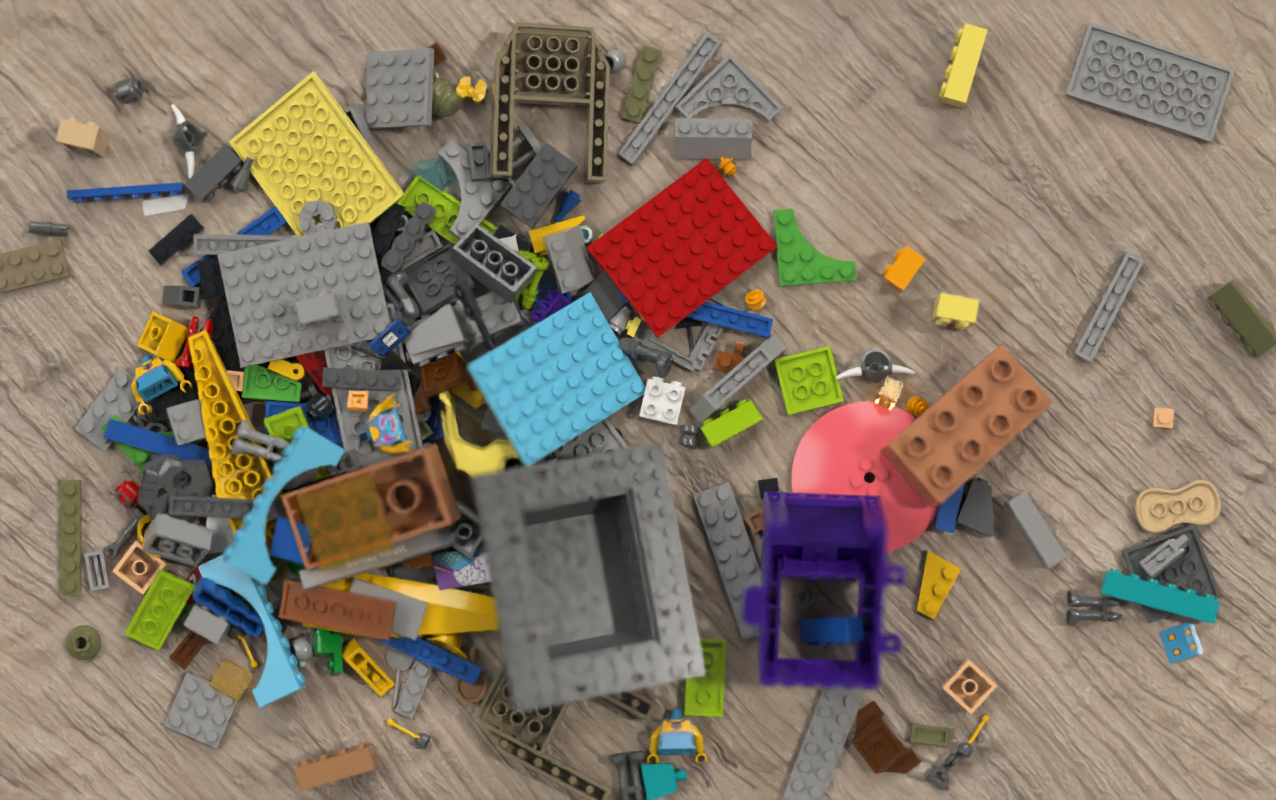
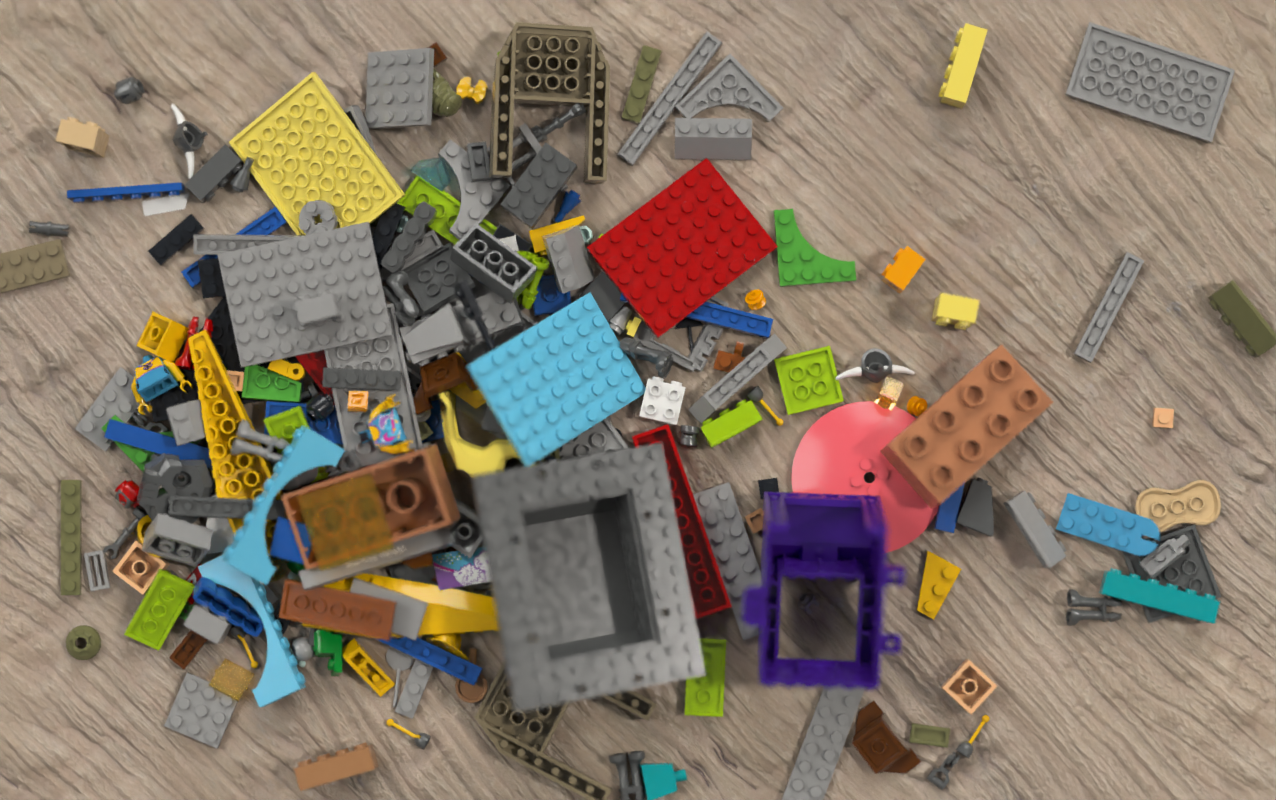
dark grey slope [162,285,202,309] -> none
black piece [350,345,411,370] -> none
tile [369,318,411,357] -> none
dark purple plate [531,290,572,323] -> none
light grey piece [604,49,626,73] -> none
torso [647,709,707,764] -> none
light orange wheel [718,157,739,177] -> none
blue brick [799,617,863,646] -> none
dark azure sticker [1160,621,1203,664] -> none
none -> dark grey piece [531,103,586,143]
none -> red brick [632,424,732,619]
none -> hinge [746,386,784,426]
none -> dark azure plate [1056,493,1160,556]

